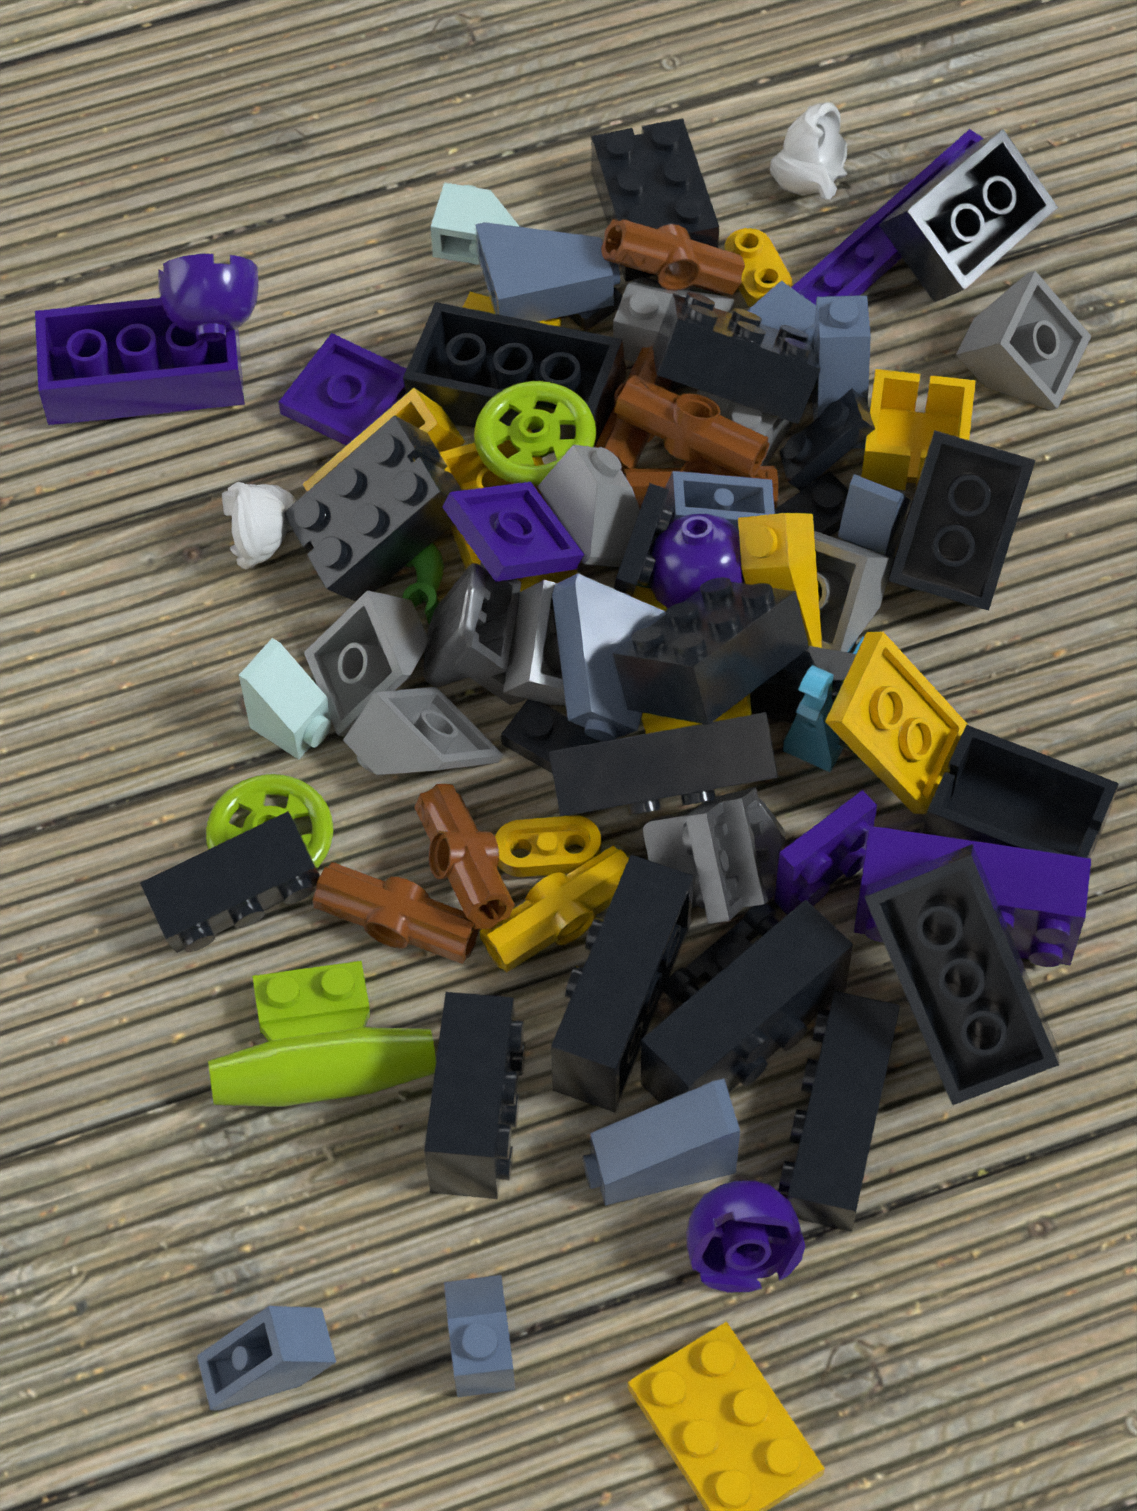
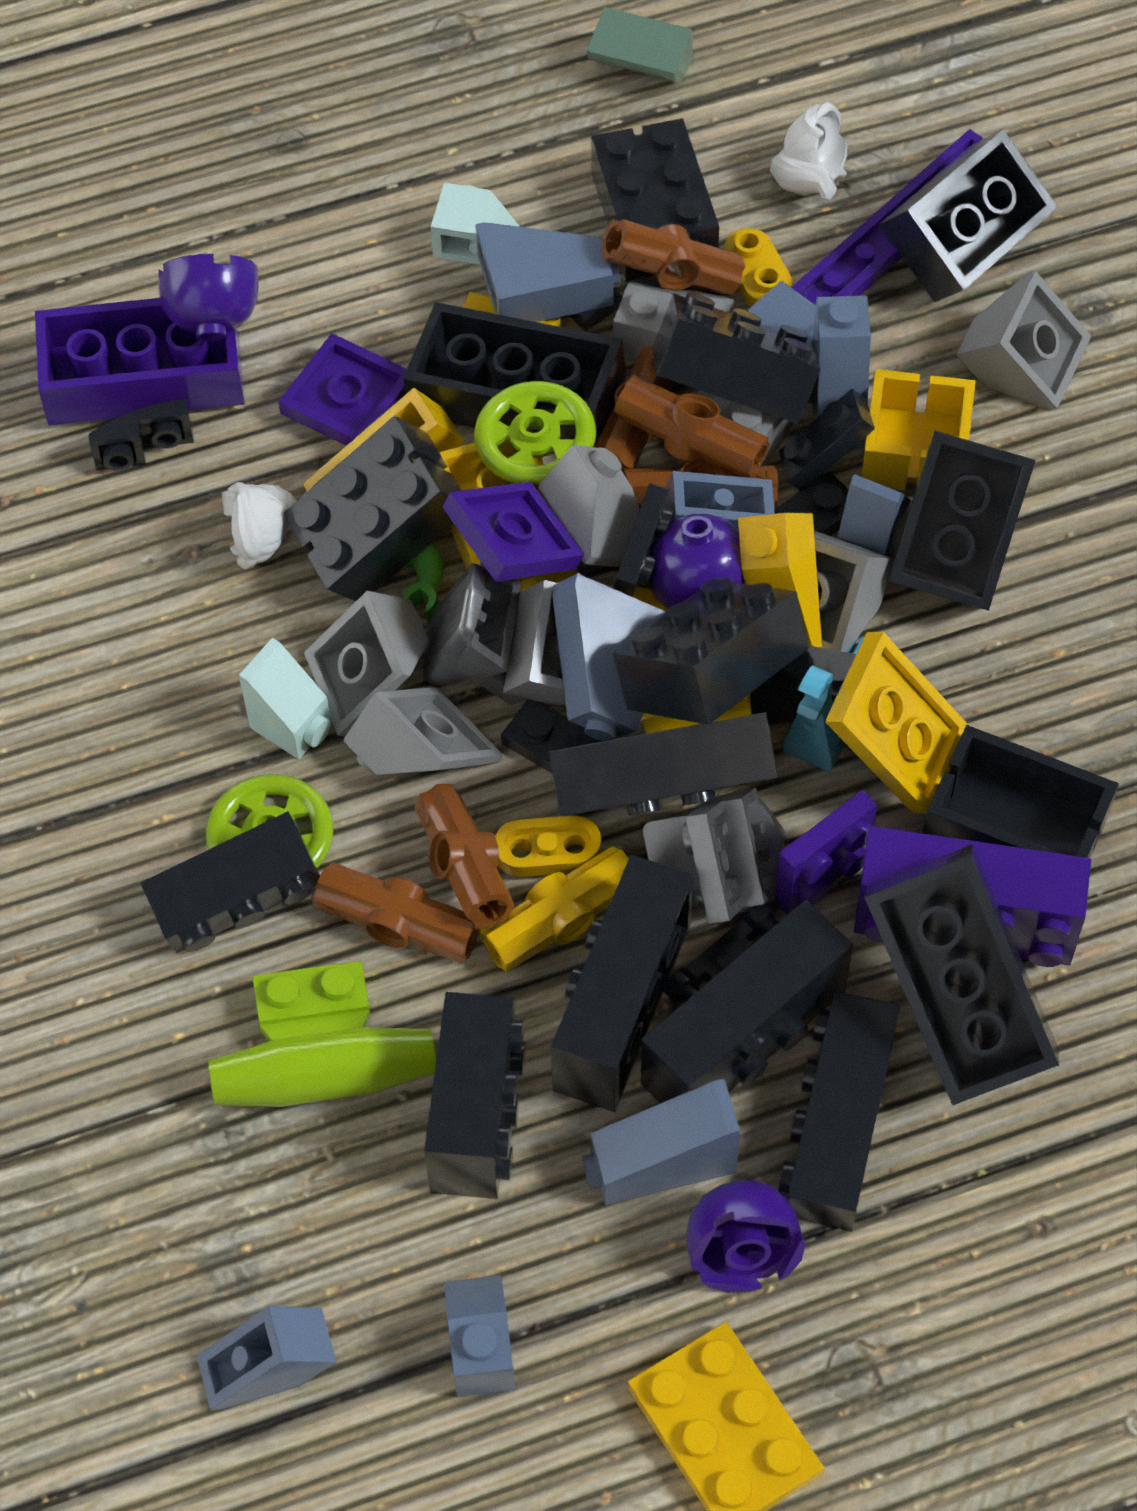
none -> black slope [89,398,194,471]
none -> sand green brick [586,7,693,83]

